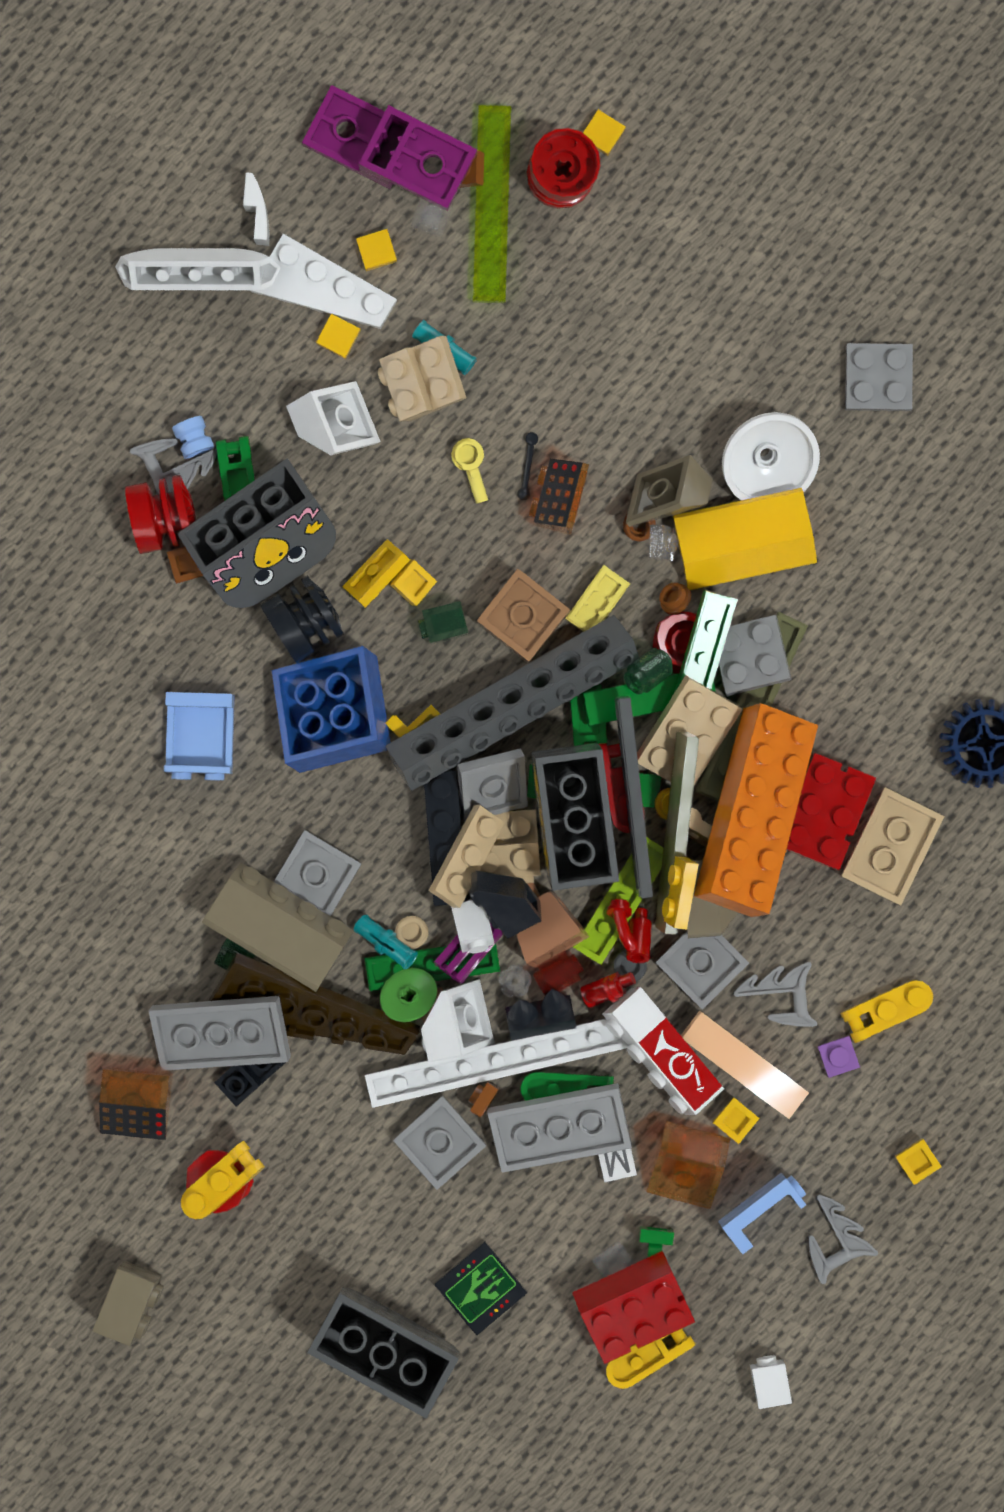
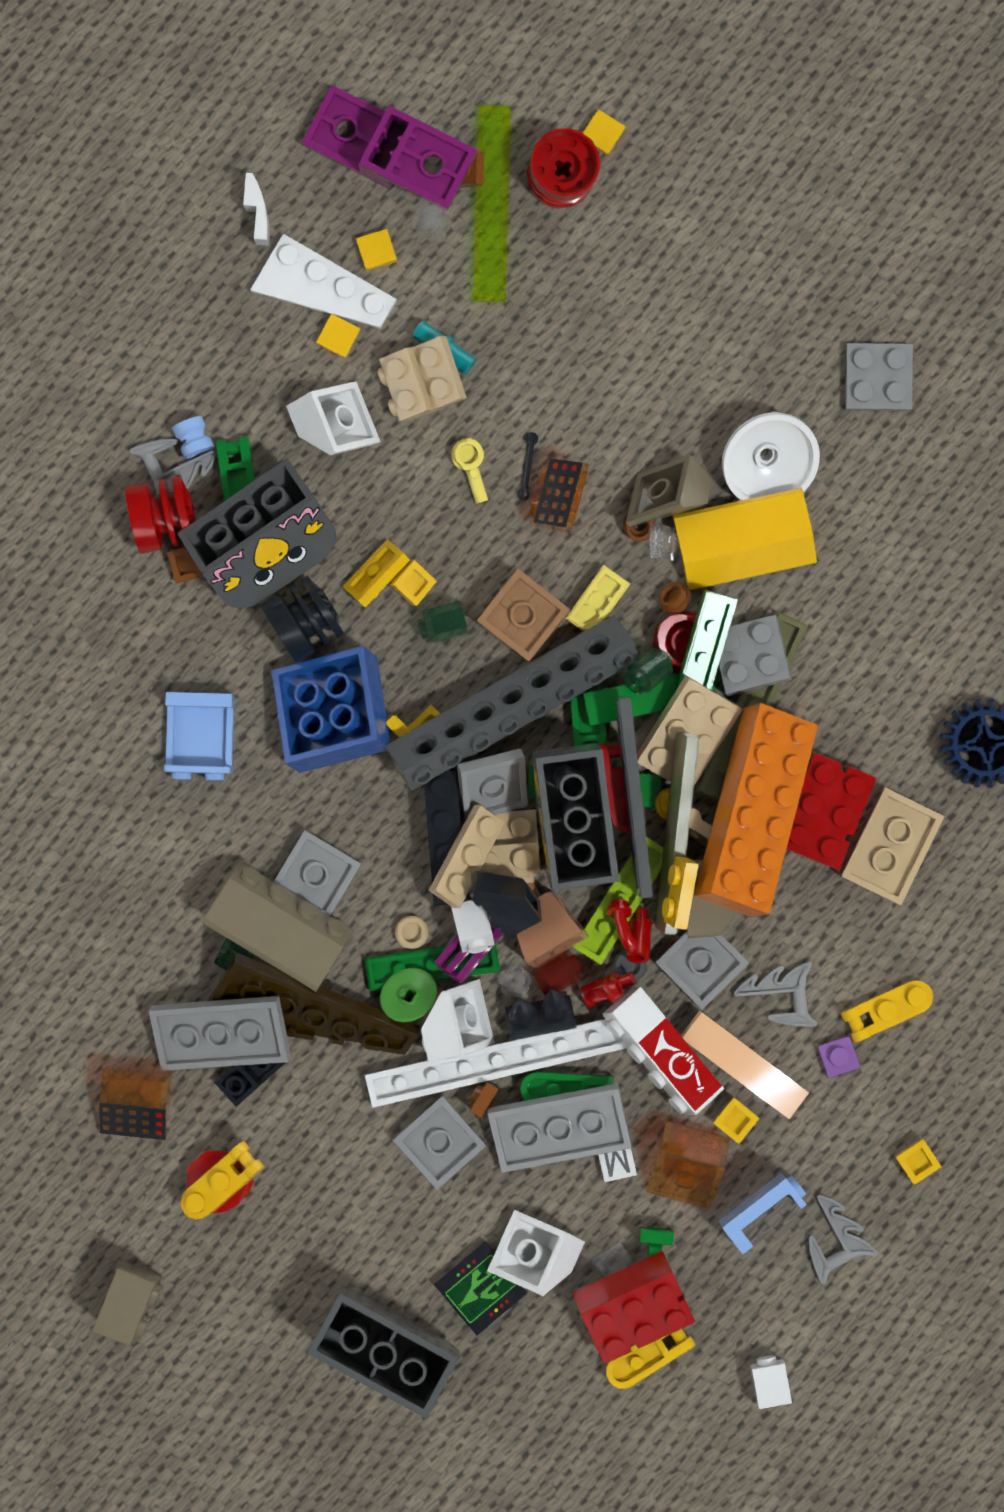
white brick [115,248,281,290] -> none
teal pin [353,914,418,969] -> none
none -> white slope [487,1210,585,1296]

